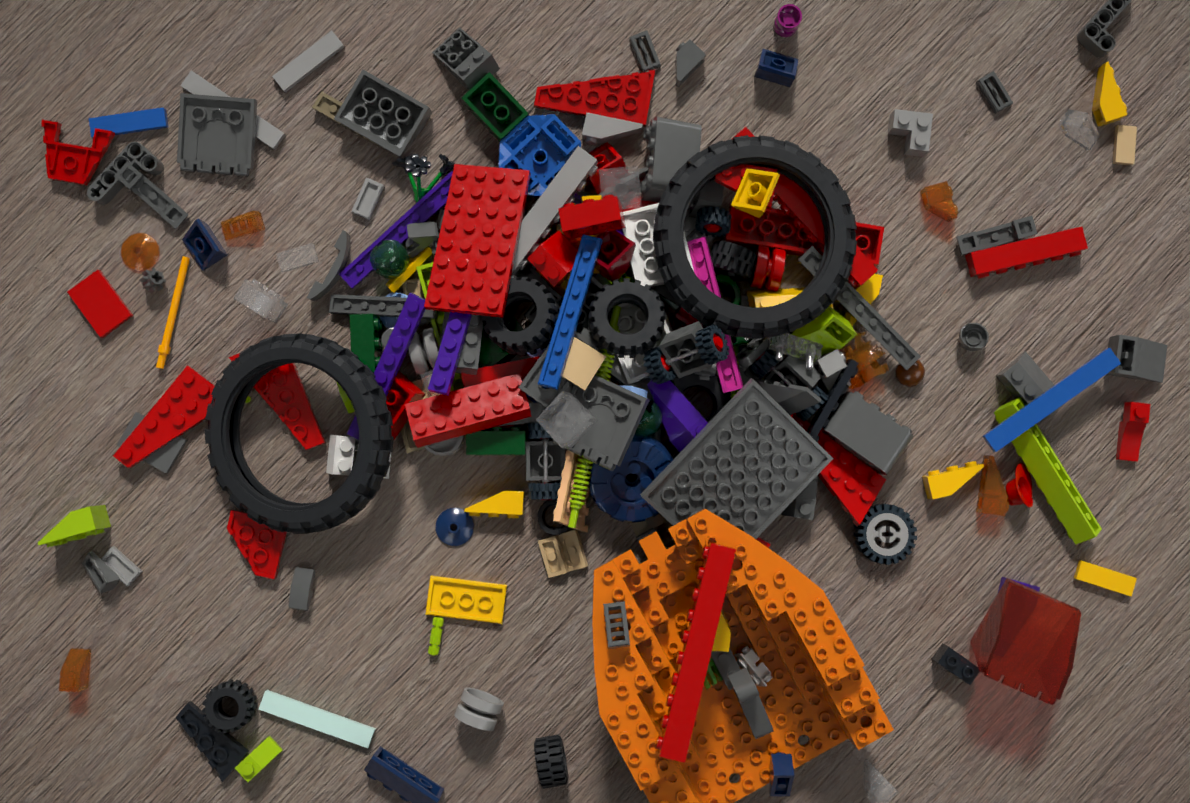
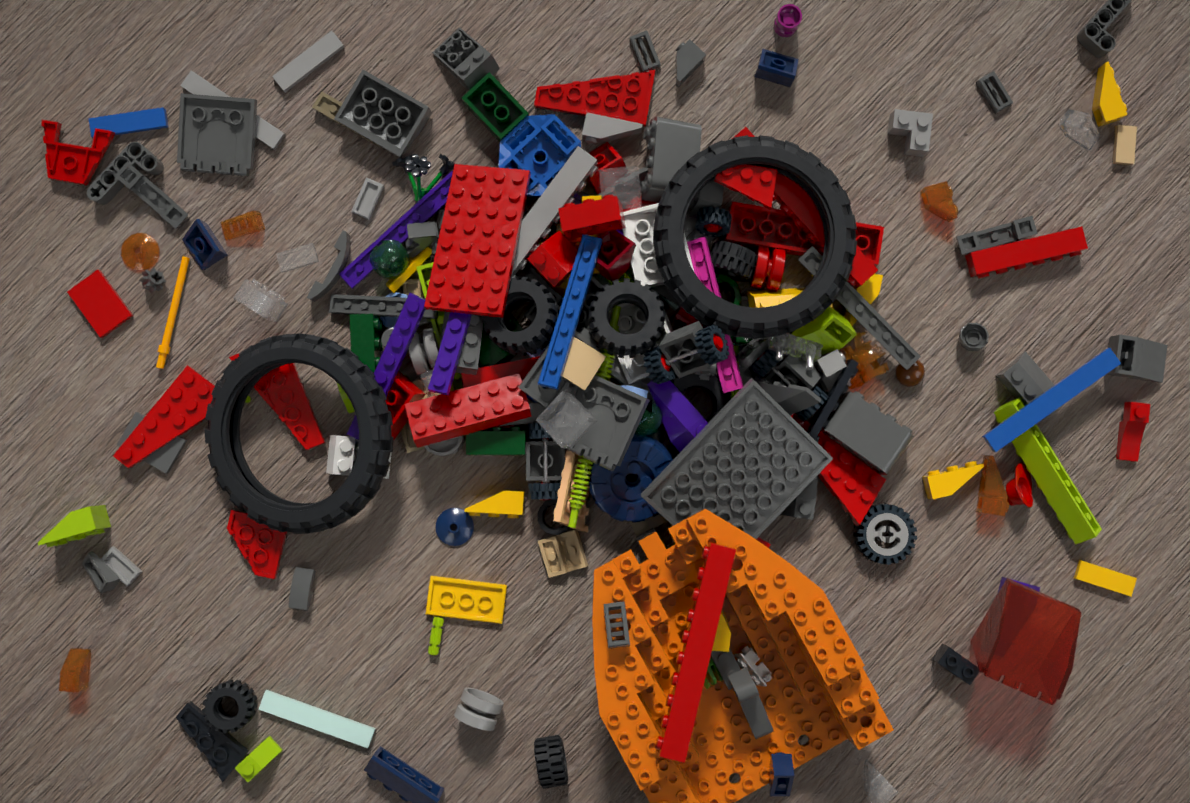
yellow slope [731,169,780,218] -> none

